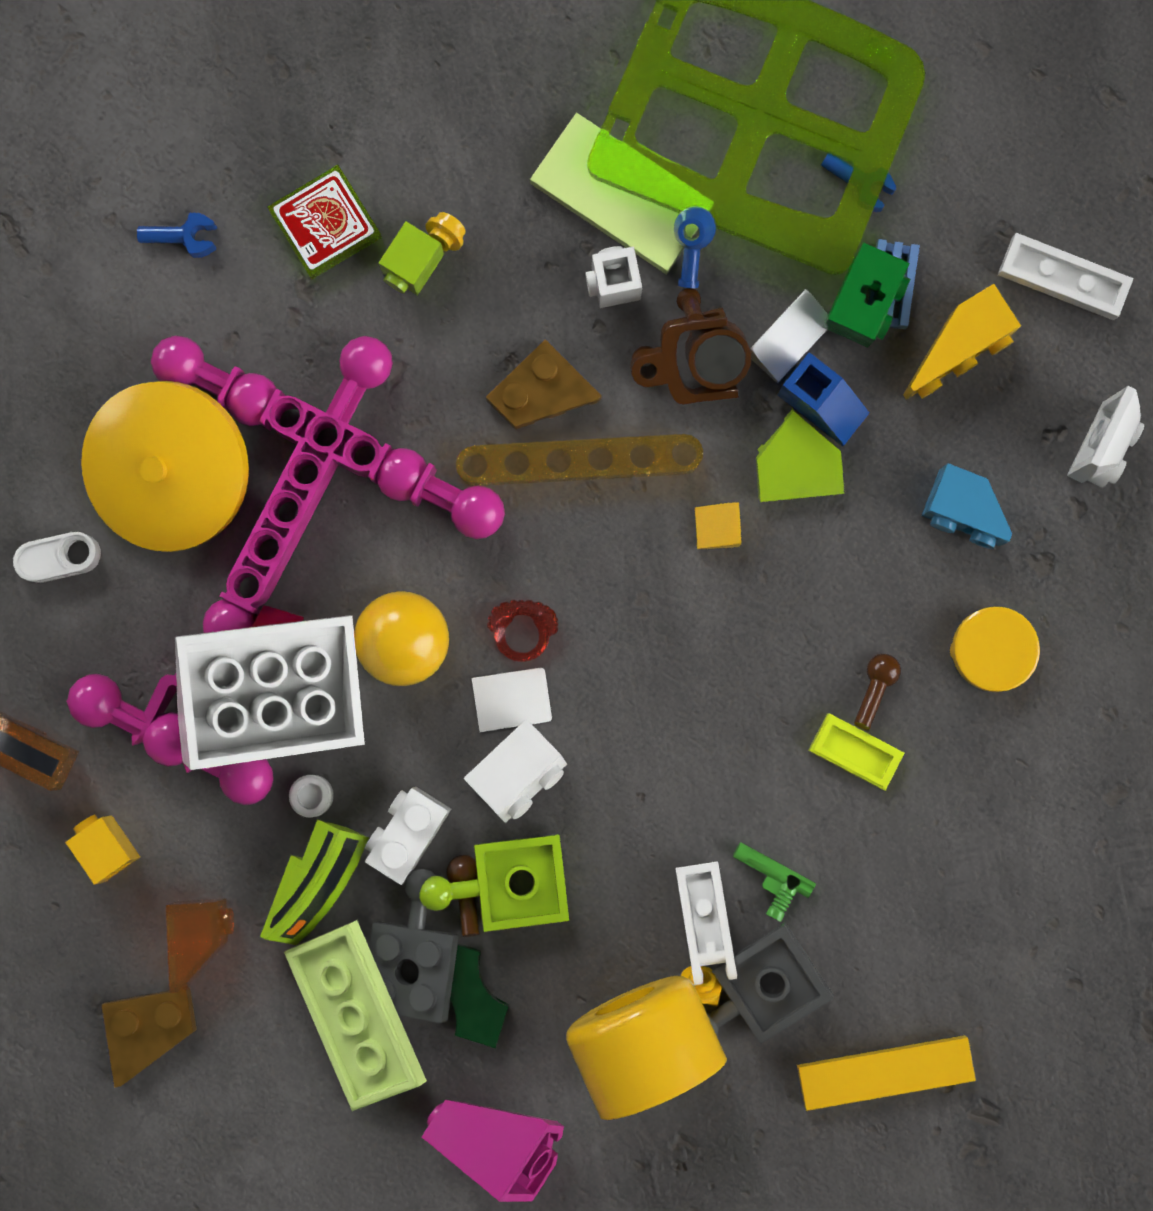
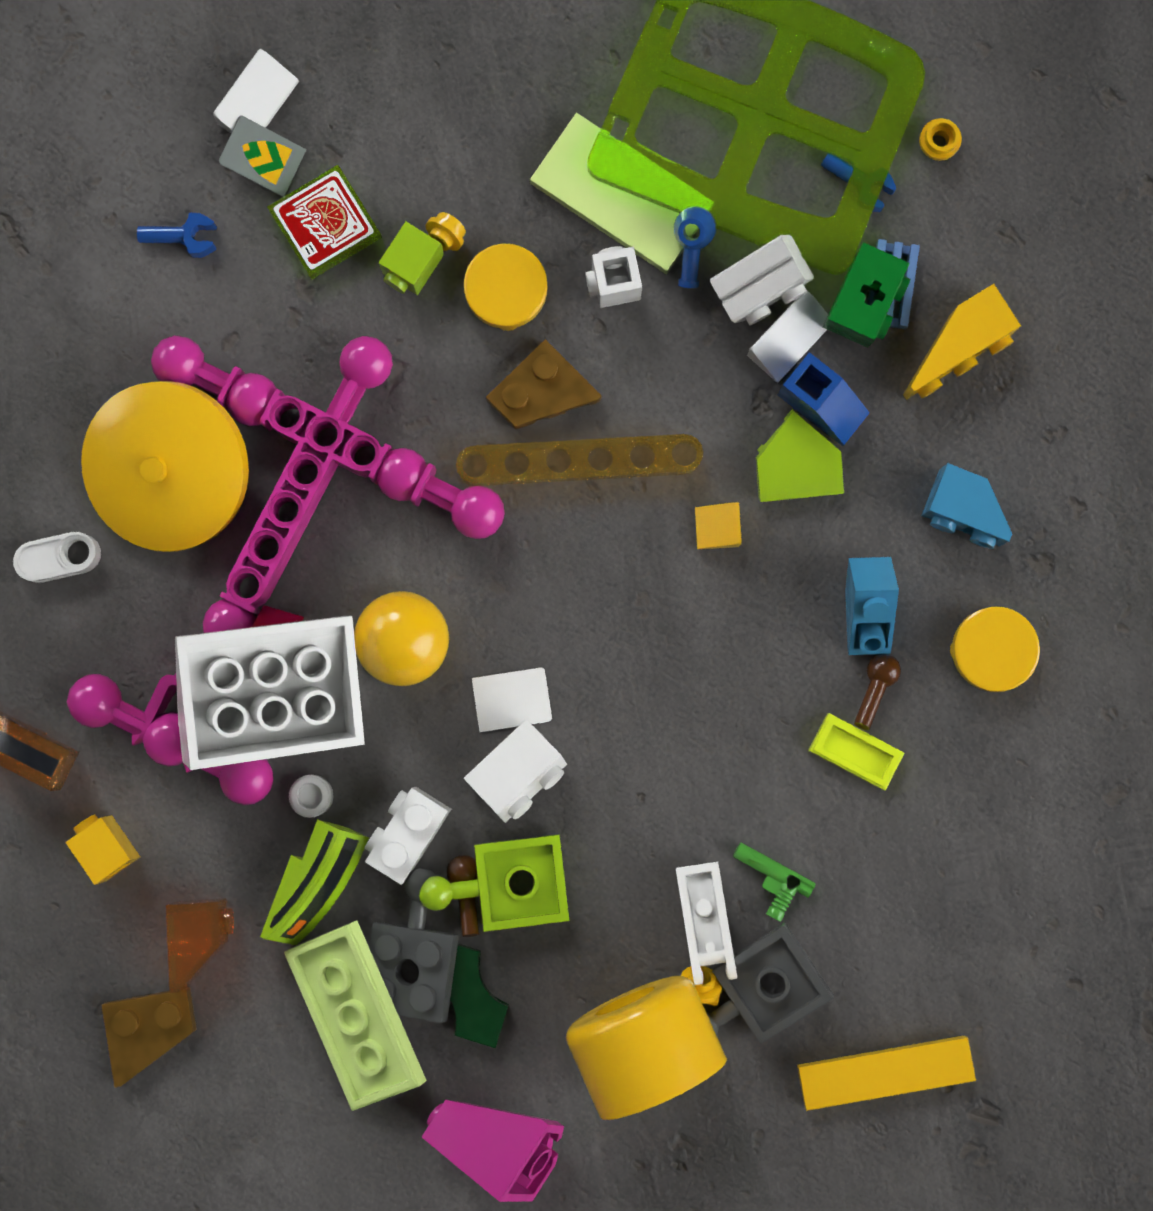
clear red piece [487,600,558,662] -> none
reddish brown piece [630,288,751,405] -> none
white plate [998,233,1134,320] -> none
white slope [1067,386,1144,488] -> none
none -> white slope [213,49,299,133]
none -> light grey sticker [219,116,307,197]
none -> yellow tile [464,244,548,331]
none -> white brick [710,235,814,326]
none -> dark azure slope [845,557,899,655]
none -> yellow plate [919,118,962,161]

